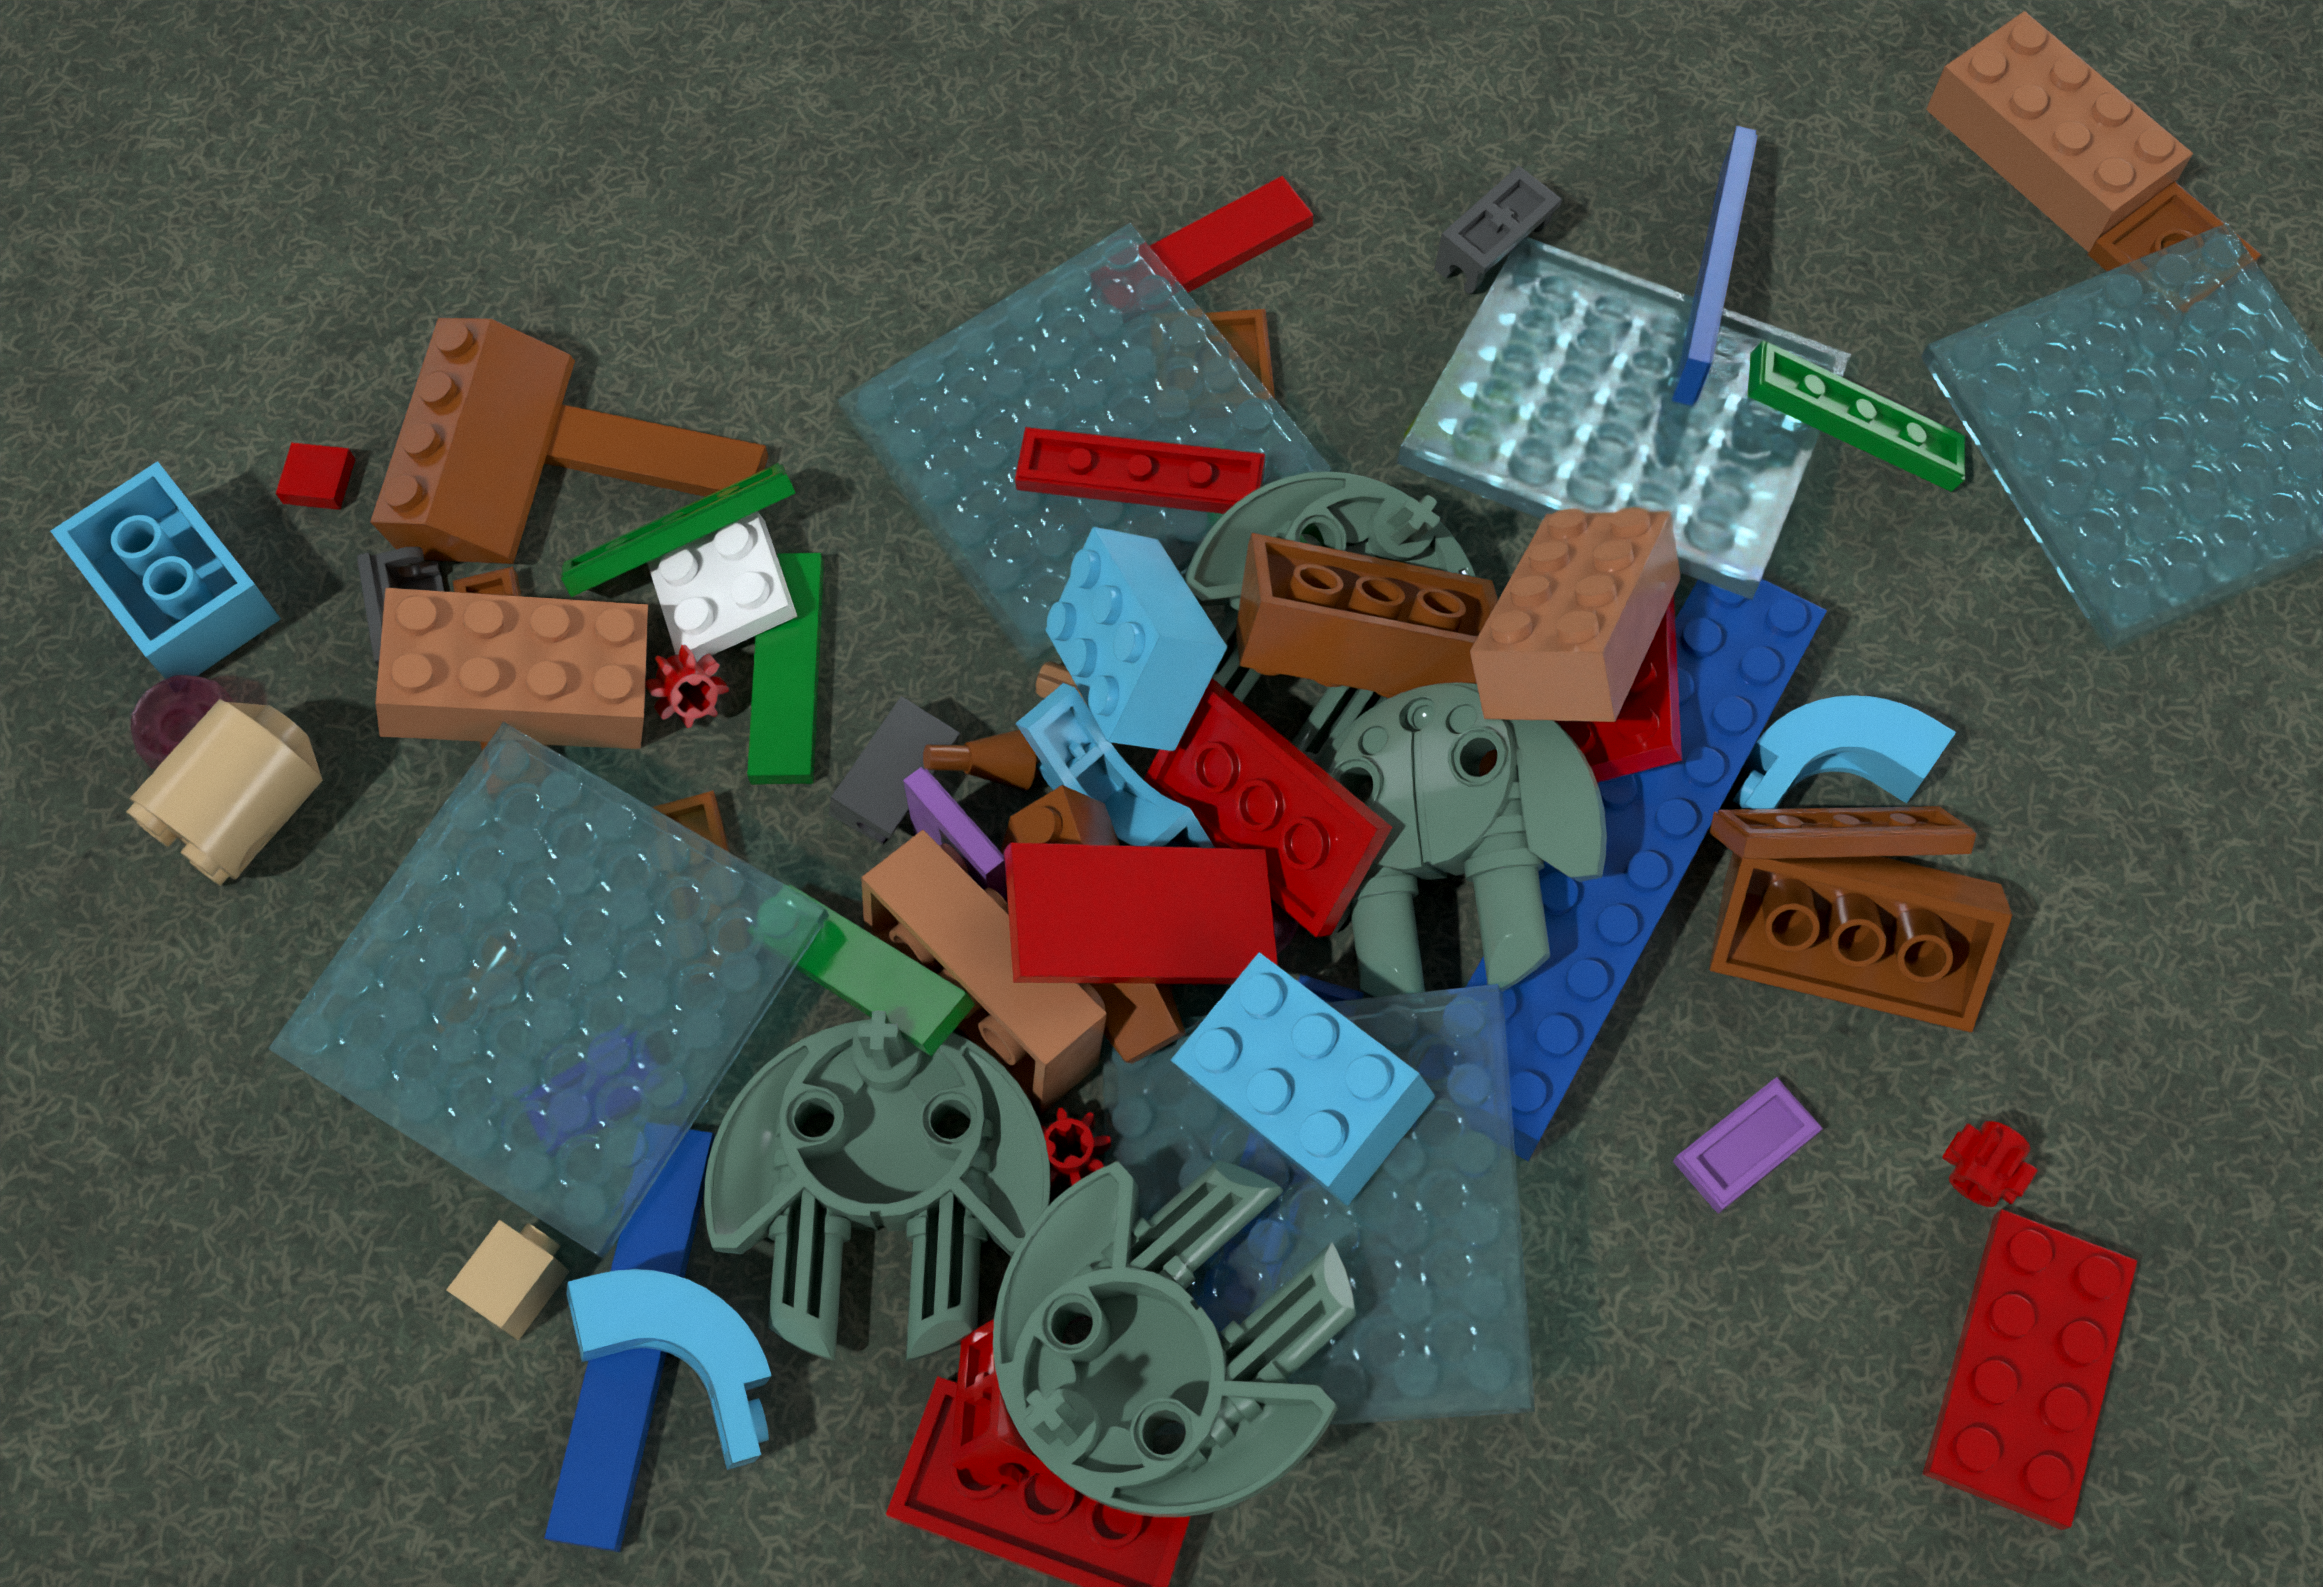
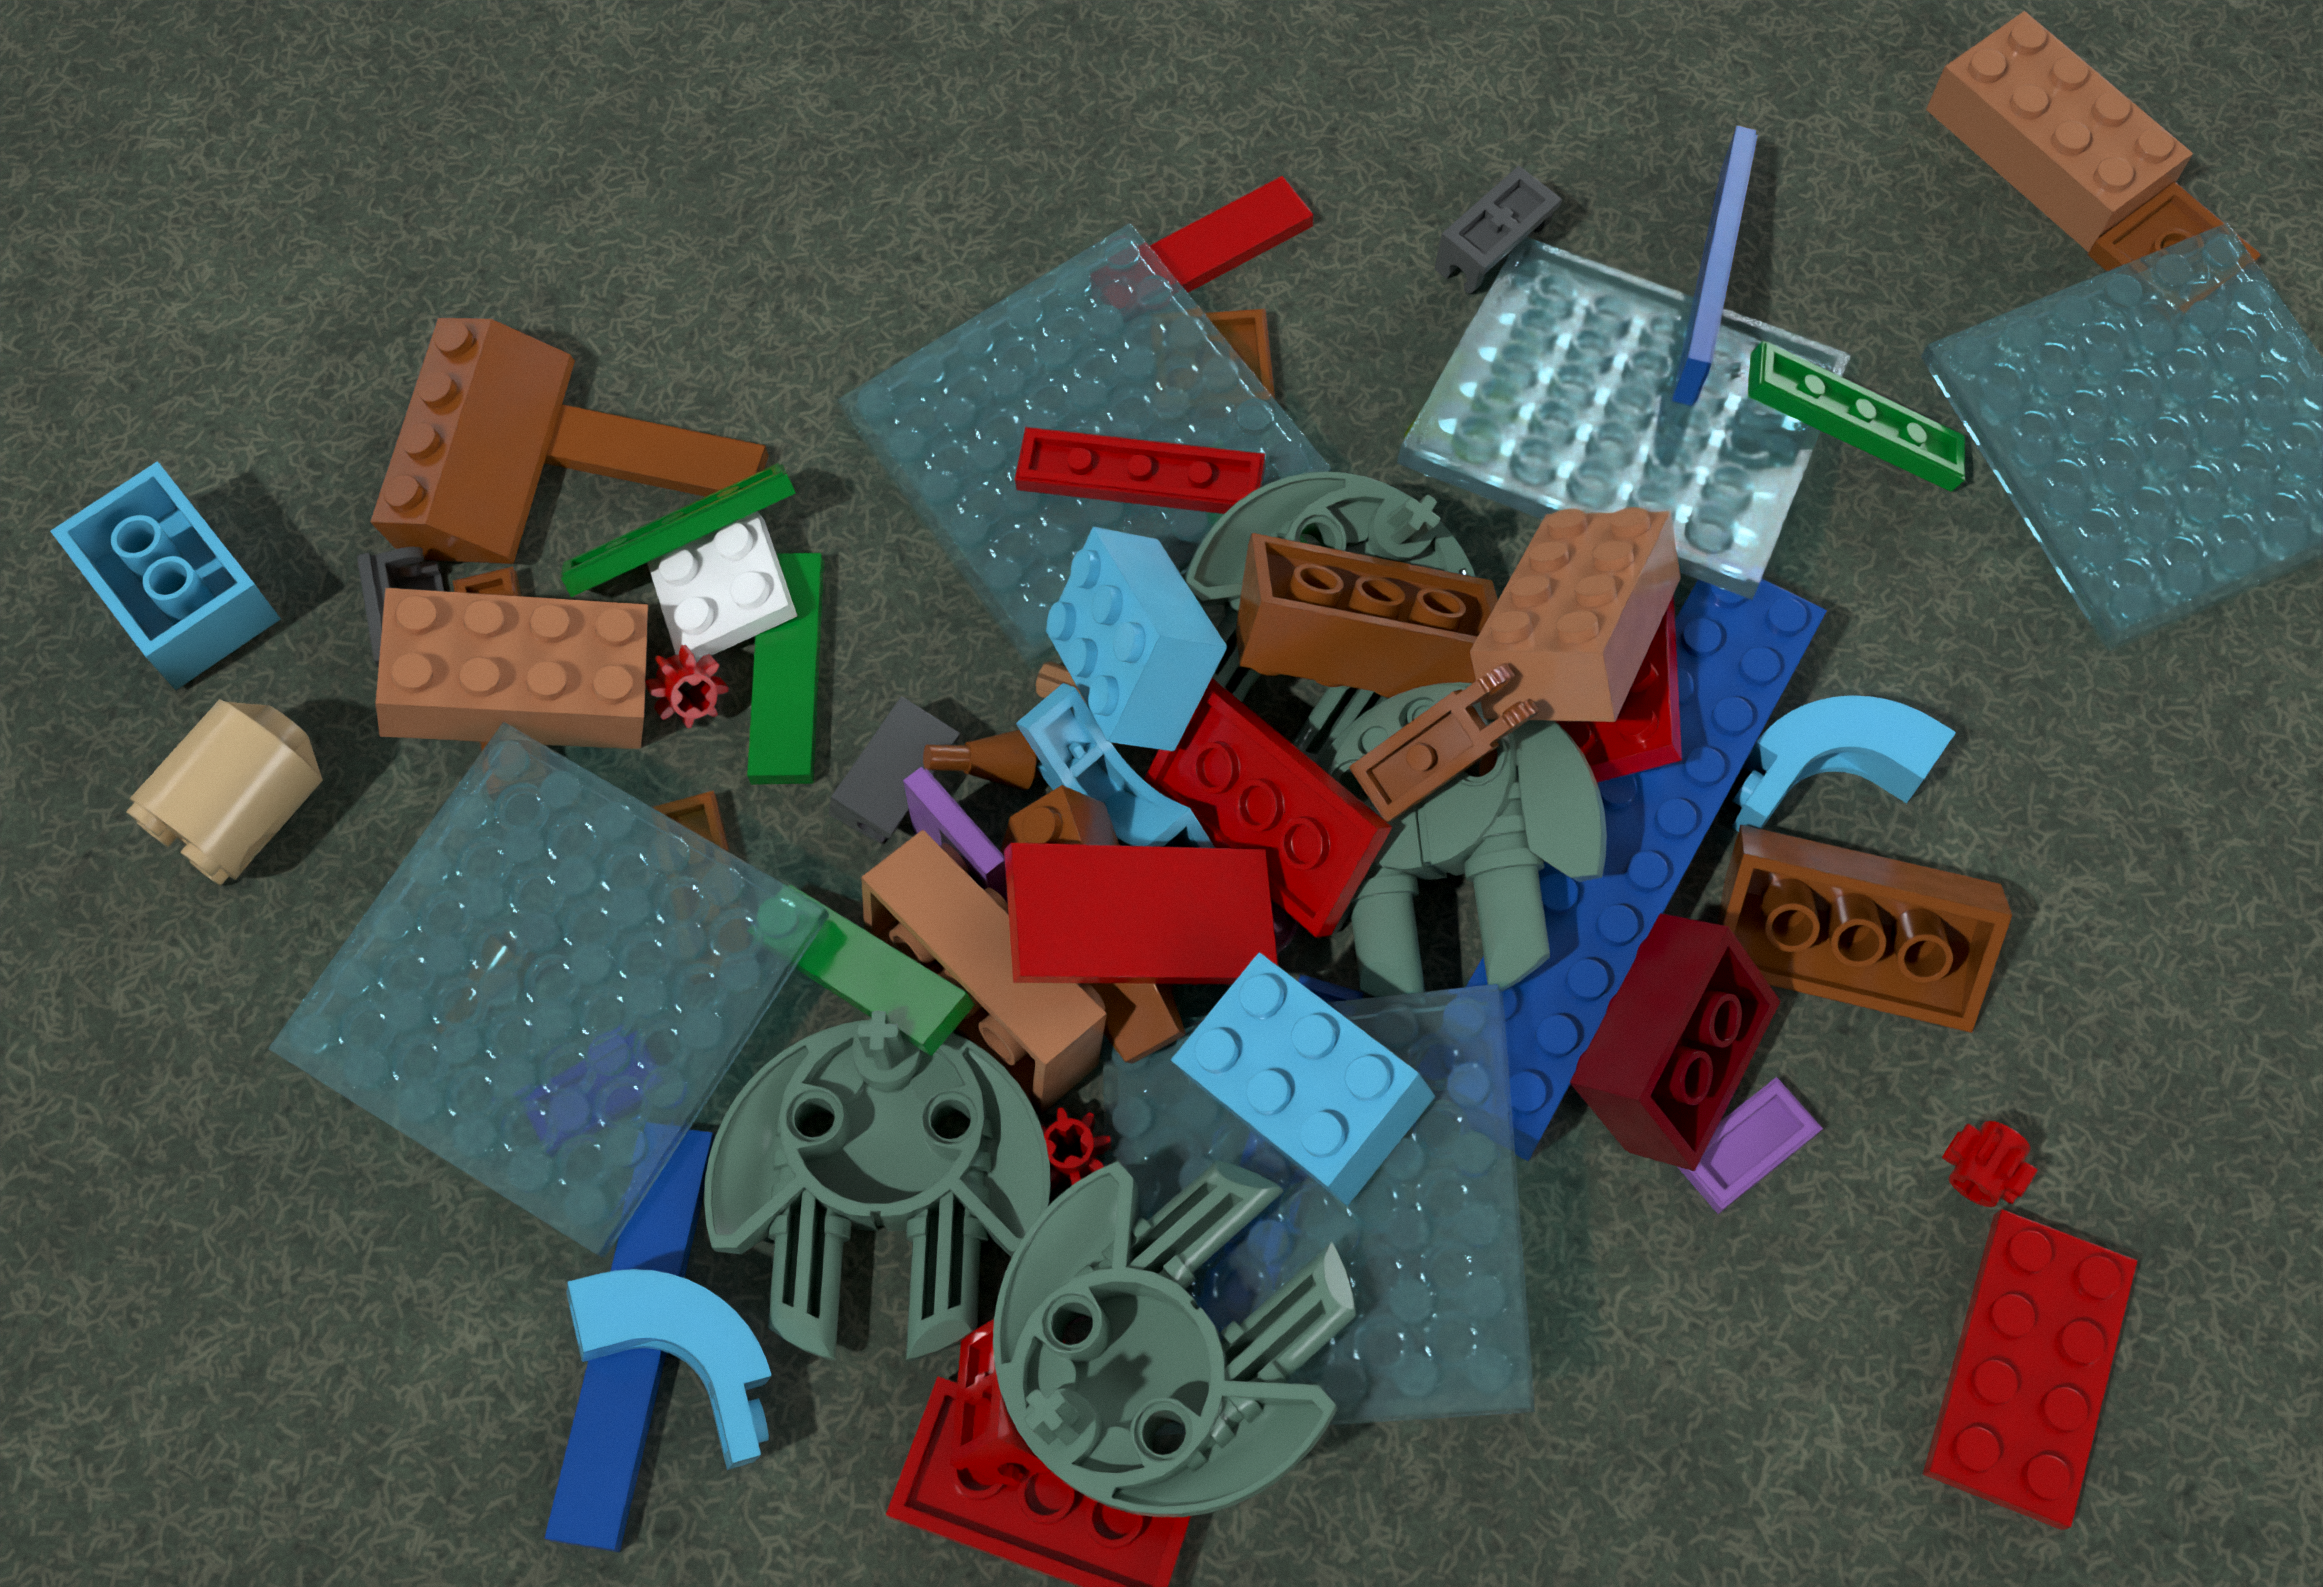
clear pink hat [130,675,234,770] -> none
red tile [276,442,356,510] -> none
tan brick [446,1220,570,1341] -> none
dark orange tile [1710,806,1977,859] -> none
none -> dark orange hinge [1349,663,1539,823]
none -> dark red brick [1570,913,1781,1171]

